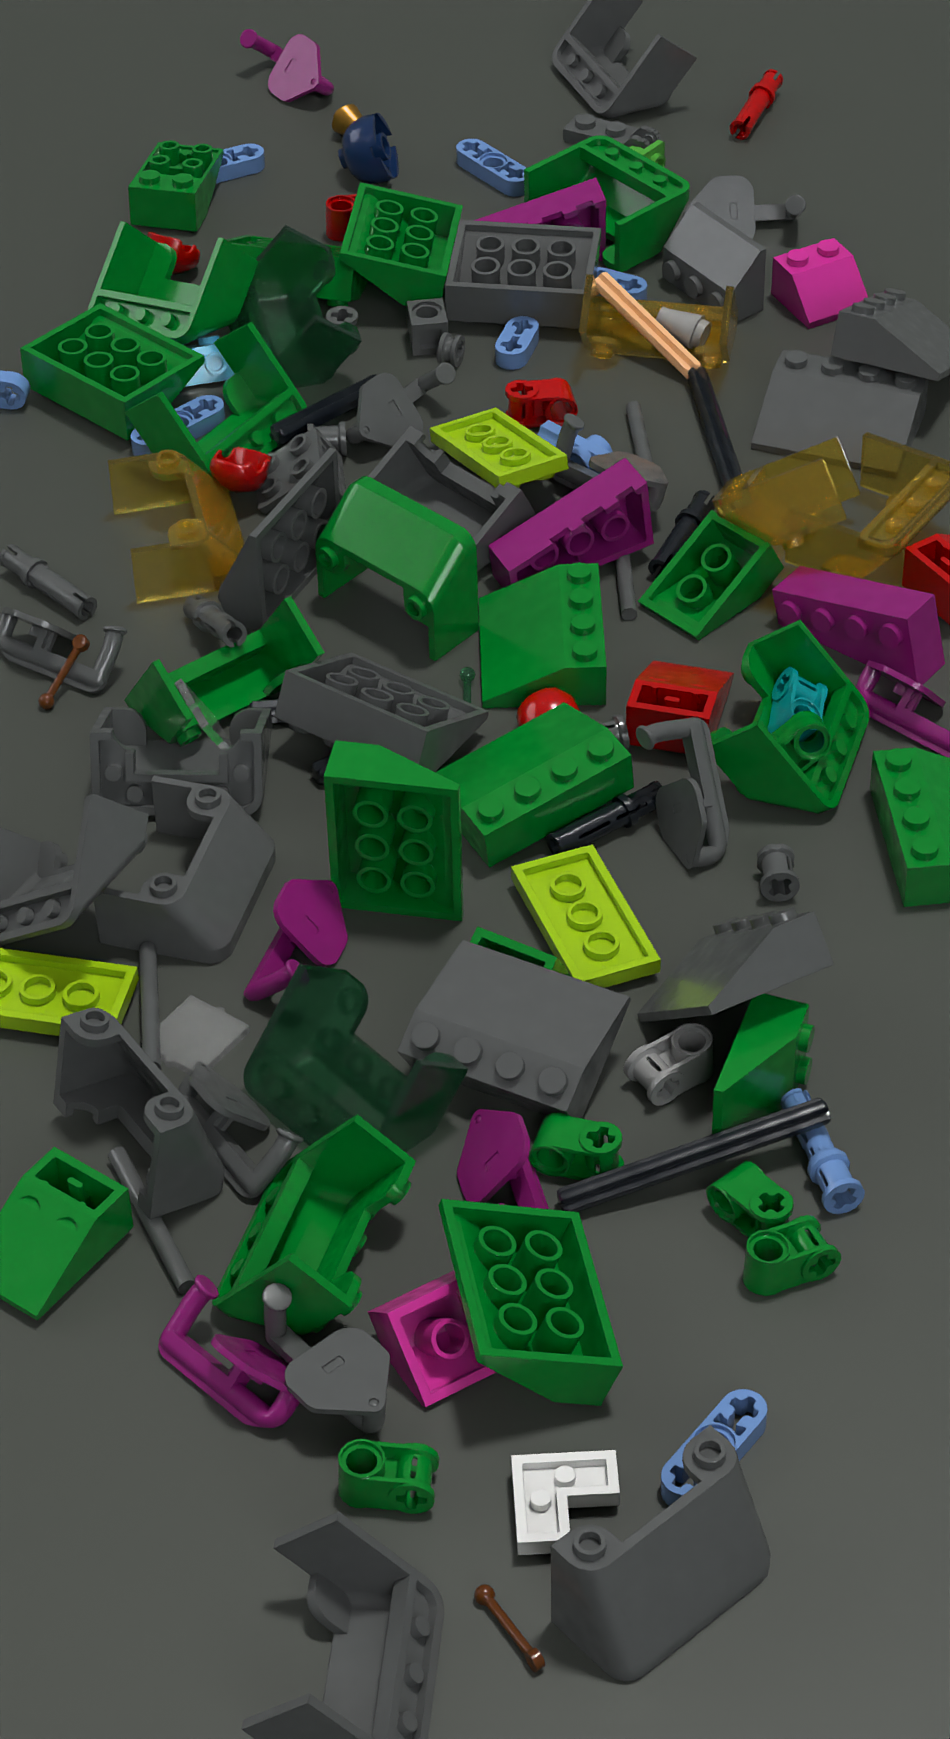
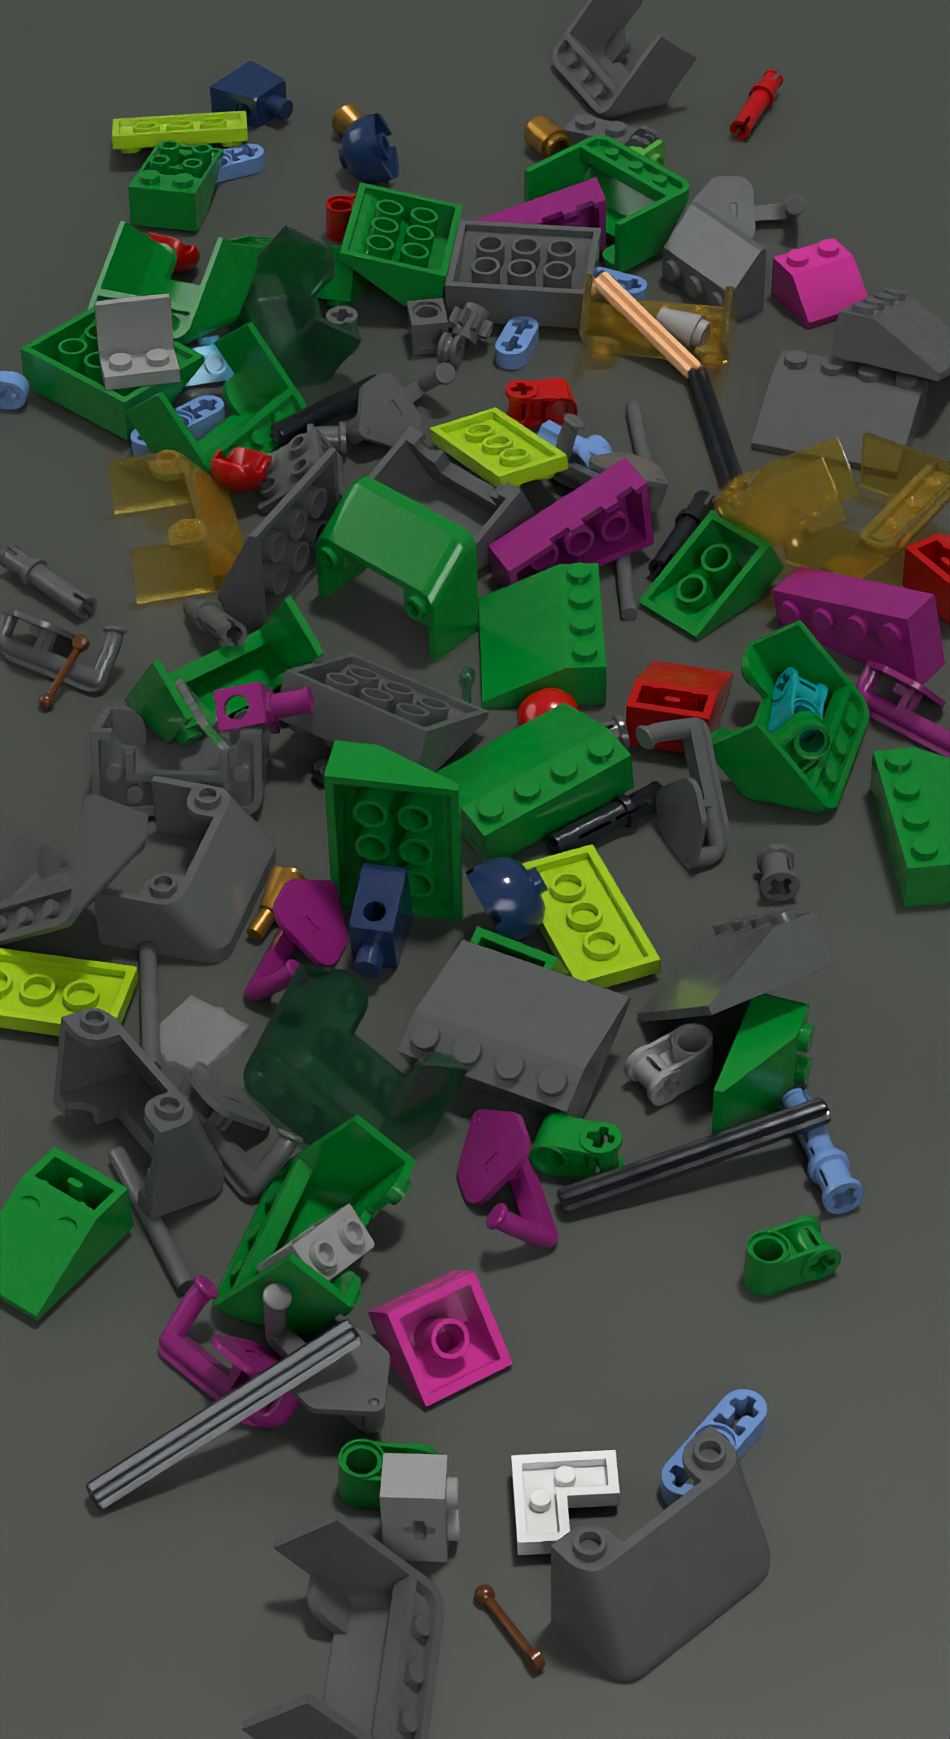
magenta piece [240,29,334,103] -> none
green slope [438,1199,623,1406] -> none
medium blue beam [456,139,526,197] -> none
green piece [706,1161,794,1238] -> none
none -> axle [86,1319,362,1509]
none -> light grey bracket [94,293,180,390]
none -> lime plate [112,111,248,154]
none -> dark blue torso [210,61,293,128]
none -> magenta bracket [214,681,315,734]
none -> pearl gold cone [247,866,305,941]
none -> light grey bracket [256,1203,375,1281]
none -> dark blue torso [349,862,413,978]
none -> light grey brick [380,1453,460,1562]
none -> dark grey gear [448,302,493,348]
none -> dark blue cylinder [465,857,549,942]
none -> pearl gold brick [524,115,571,159]

